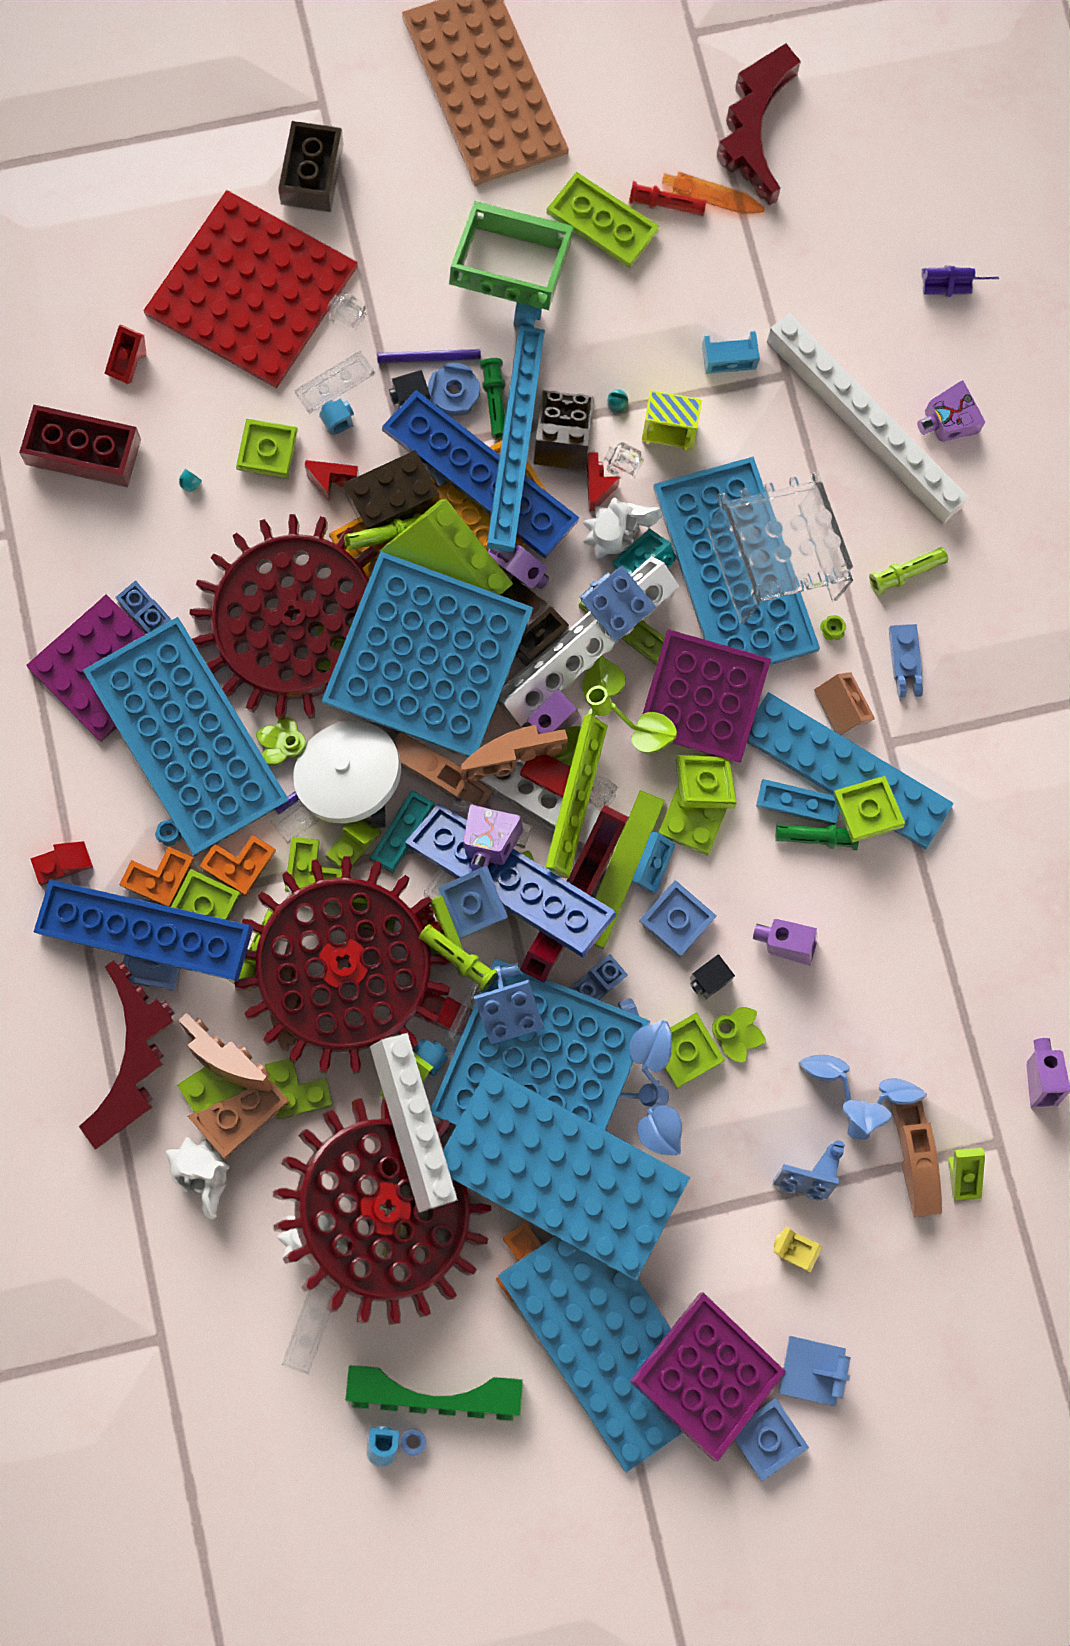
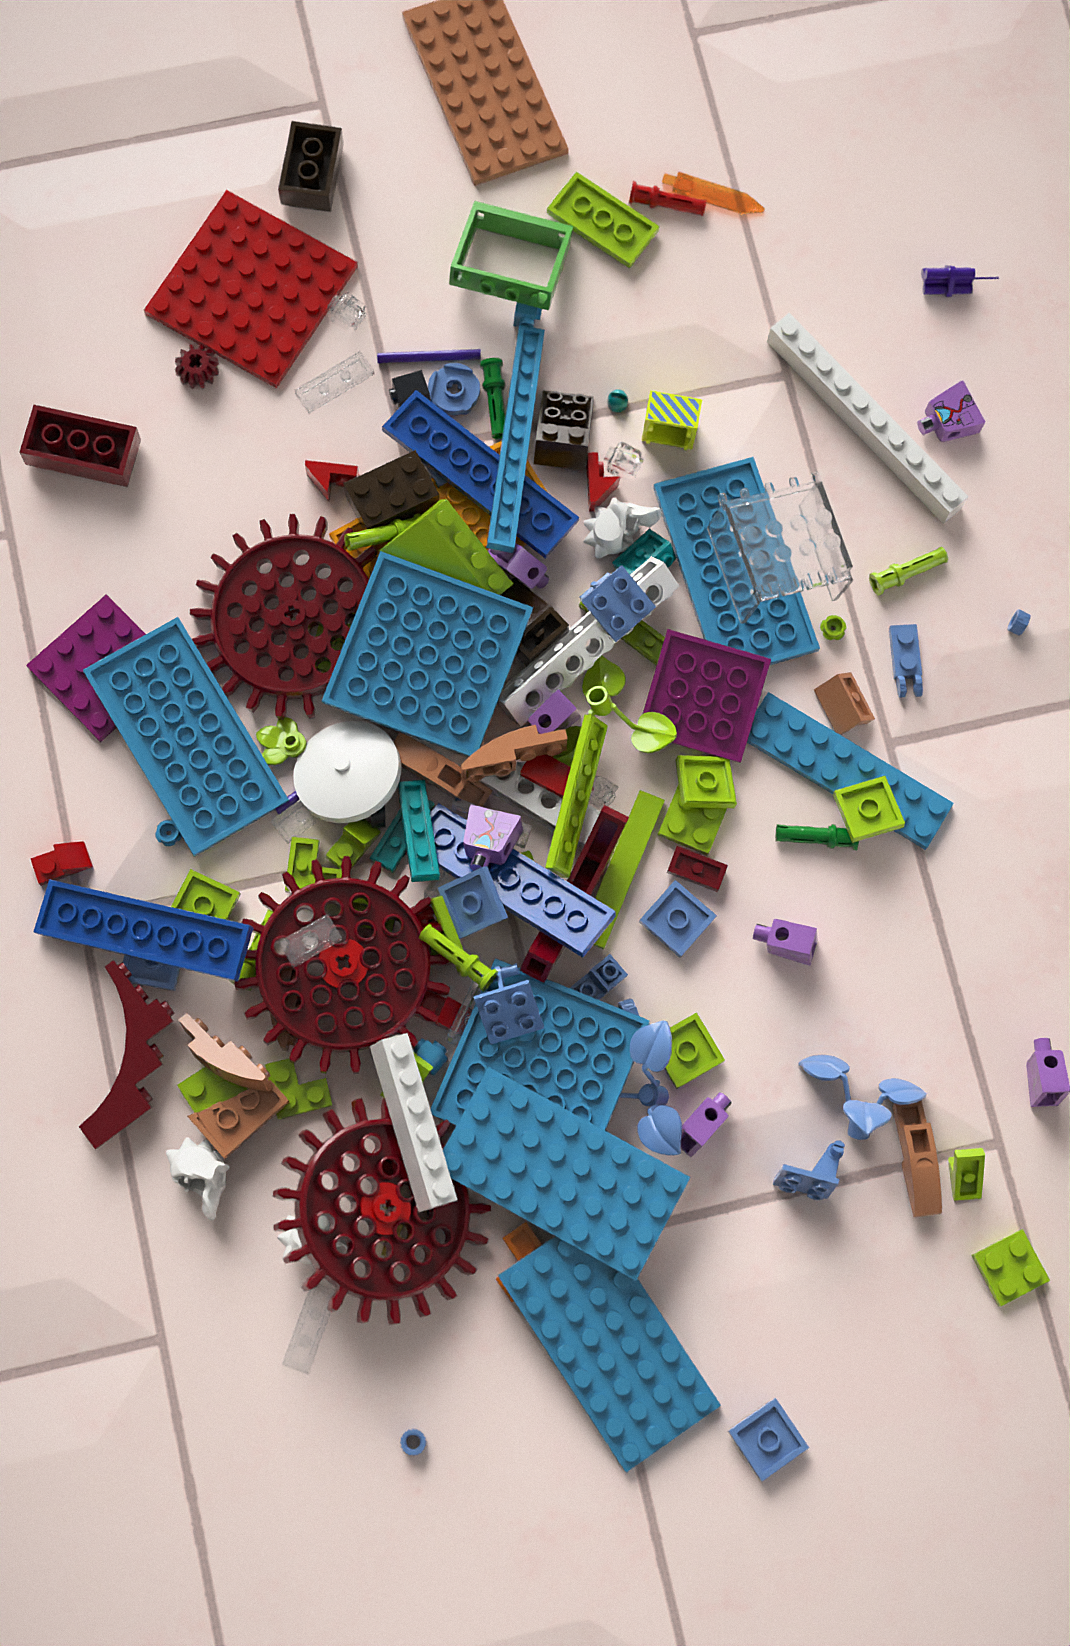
red slope [104,324,147,384] -> none
medium blue slope [115,580,172,634] -> none
orange plate [119,846,194,907] -> none
teal hinge [179,469,202,492] -> none
orange plate [199,835,276,897] -> none
lime plate [236,418,298,479] -> none
dark azure plate [319,398,354,435] -> none
green arch [345,1365,523,1421] -> none
dark azure plate [367,1426,399,1467] -> none
magenta plate [629,1292,786,1462] -> none
dark azure plate [632,832,675,893] -> none
black brick [690,954,735,1000] -> none
dark azure panel [702,331,760,374] -> none
lime plate [712,1007,766,1063] -> none
dark red arch [716,43,801,206] -> none
dark azure plate [756,779,839,825] -> none
light yellow bracket [773,1227,822,1272] -> none
medium blue plate [779,1336,851,1406] -> none
none -> dark red gear [175,344,219,390]
none -> clear plate [279,914,342,968]
none -> teal tile [397,780,440,882]
none -> dark red plate [667,846,728,892]
none -> medium lavender torso [681,1092,732,1157]
none -> lime plate [971,1229,1050,1307]
none -> medium blue axle [1007,609,1031,636]

